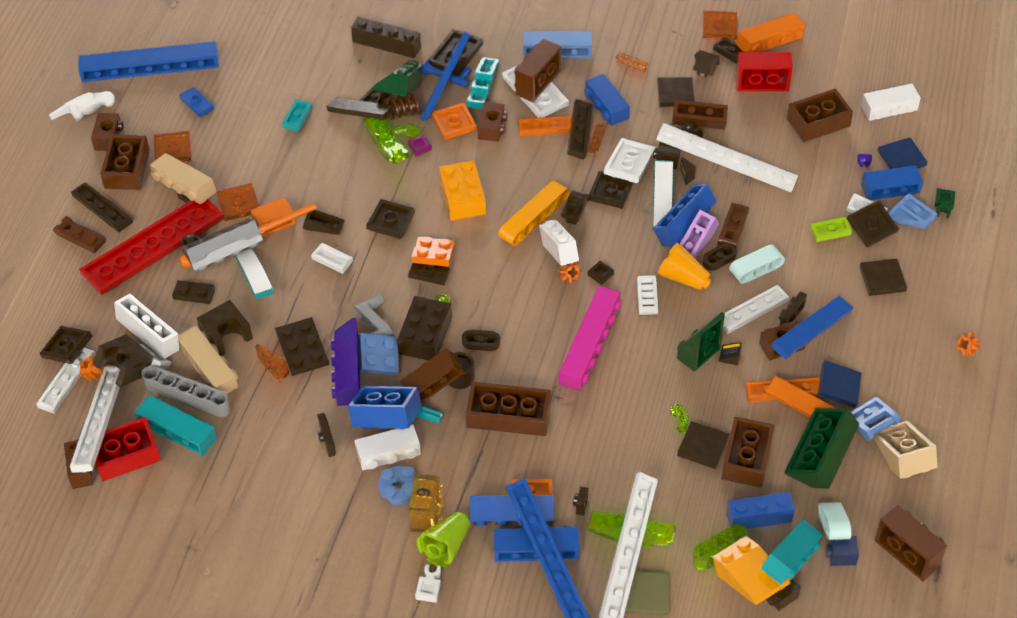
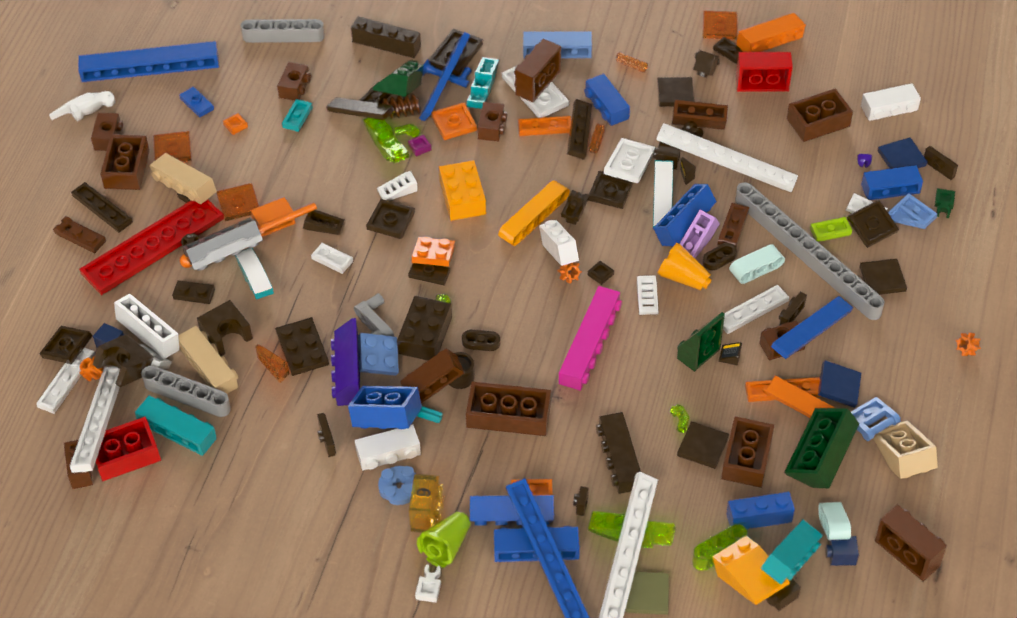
none -> dark blue brick [93,323,124,348]
none -> orange tile [223,113,248,135]
none -> light grey beam [240,19,325,43]
none -> reddish brown brick [277,62,311,101]
none -> white slope [377,171,418,201]
none -> dark brown brick [596,412,641,494]
none -> light grey beam [735,182,885,320]
none -> dark brown plate [924,146,958,180]

